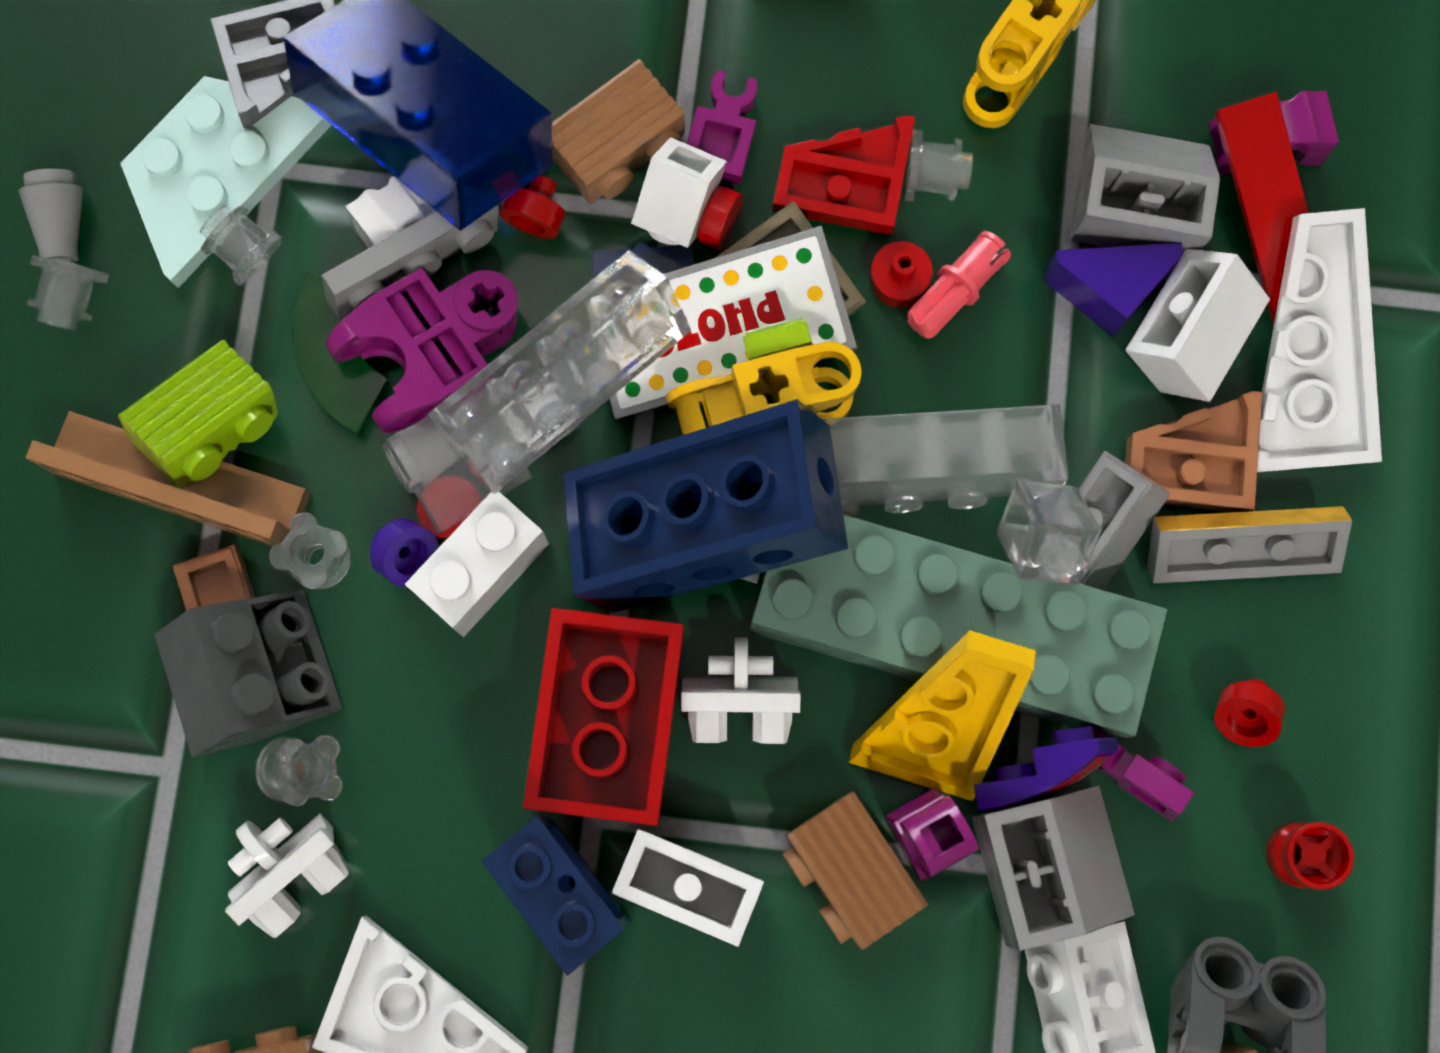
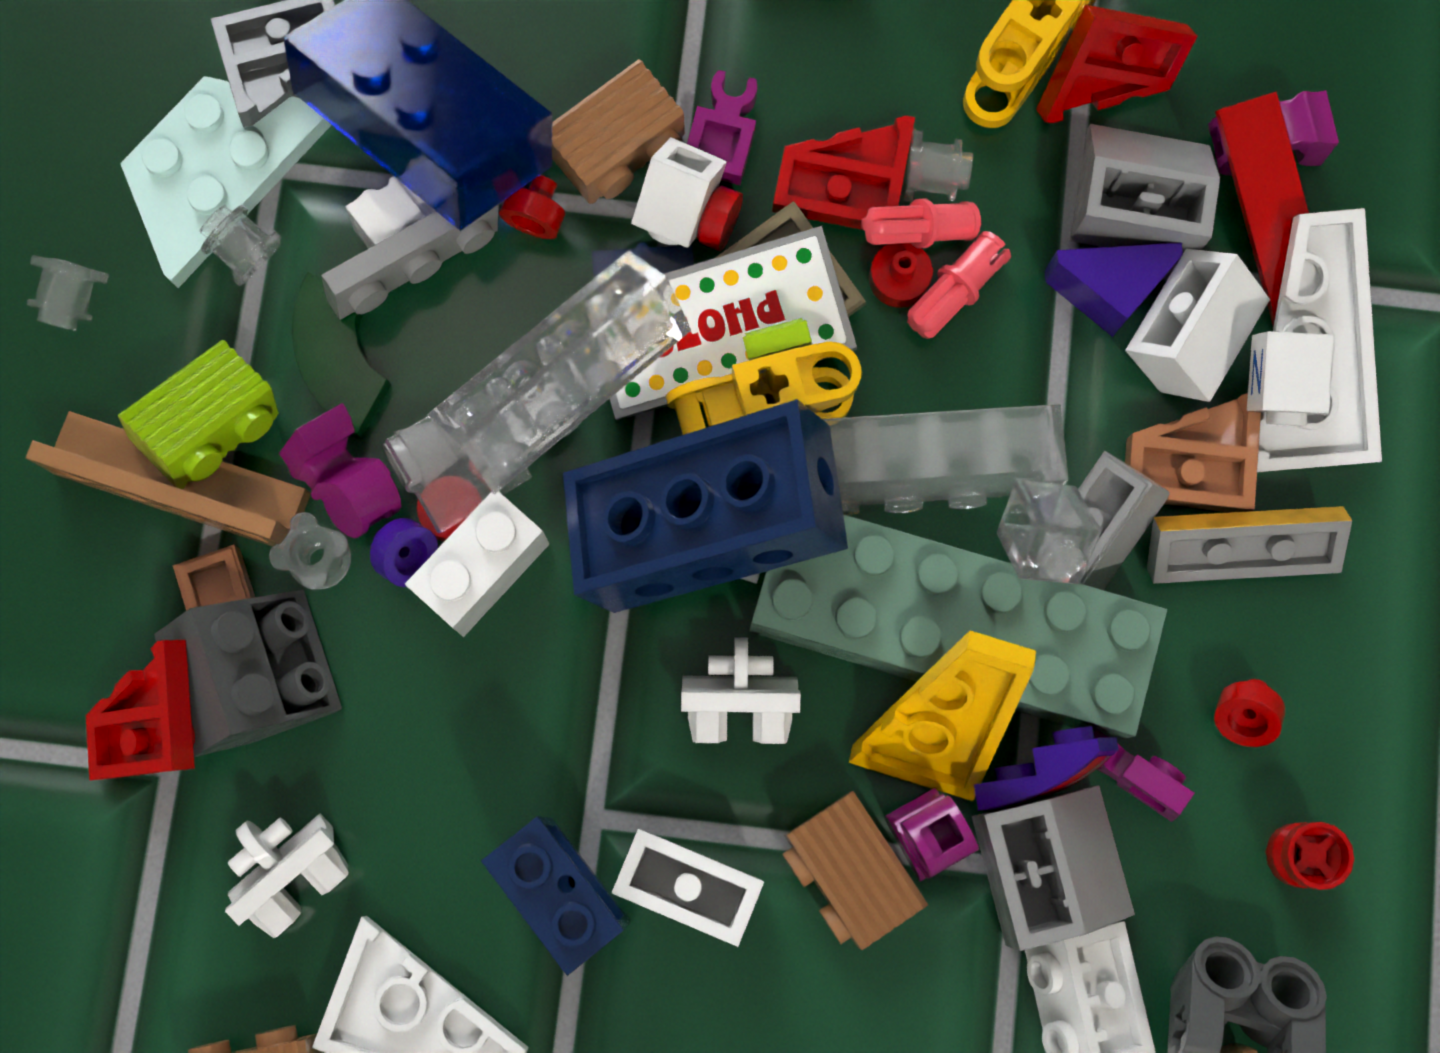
light grey cone [18,169,84,264] -> none
clear brick [255,735,343,806] -> none
magenta piece [325,267,518,433] -> none
red brick [523,608,684,826] -> none
none -> red wing [85,640,195,781]
none -> magenta leg [279,403,401,538]
none -> coral axle [861,198,981,248]
none -> red wing [1036,4,1198,123]
none -> white brick [1247,331,1335,426]

